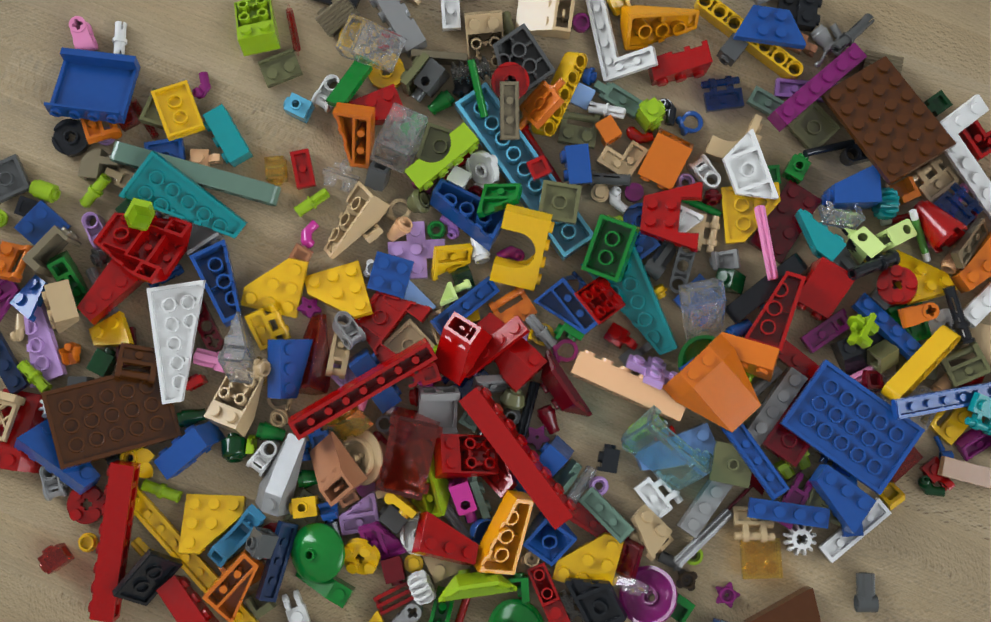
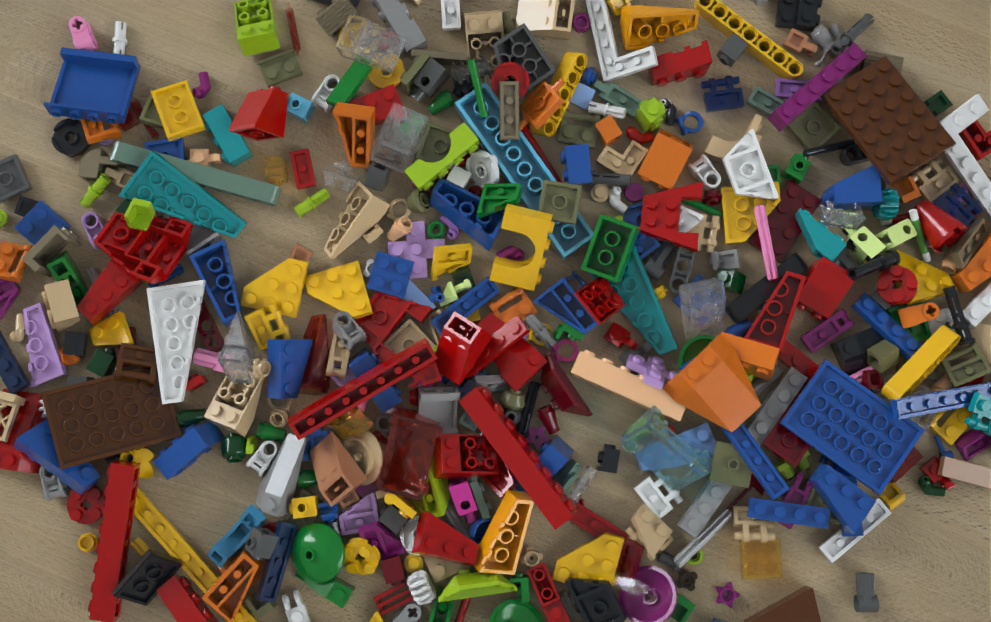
wing [9,274,48,322] -> none
lime pin [17,360,53,392] -> none
lime brick [29,179,61,203] -> none
clear red brick [37,543,75,575] -> none
dark grey plate [90,249,107,268] -> none
lime pin [141,479,183,503] -> none
yellow plate [178,494,246,555] -> none
magenta plate [297,297,322,319] -> none
dark pink arm [301,220,319,248] -> none
white cone [470,238,491,264] -> none
blue slope [522,512,577,567] -> none
red plate [526,155,552,181] -> none
sand green plate [578,487,635,544] -> none
lavender plate [589,476,609,495] -> none
lavender plate [676,173,695,188] -> none
blue wing [733,5,806,49] -> none
white gear [782,524,817,555] -> none
lime hips [847,312,880,349] -> none
none -> black panel [63,331,88,357]
none -> red slope [229,86,289,141]
none -> blue arm [429,286,444,303]

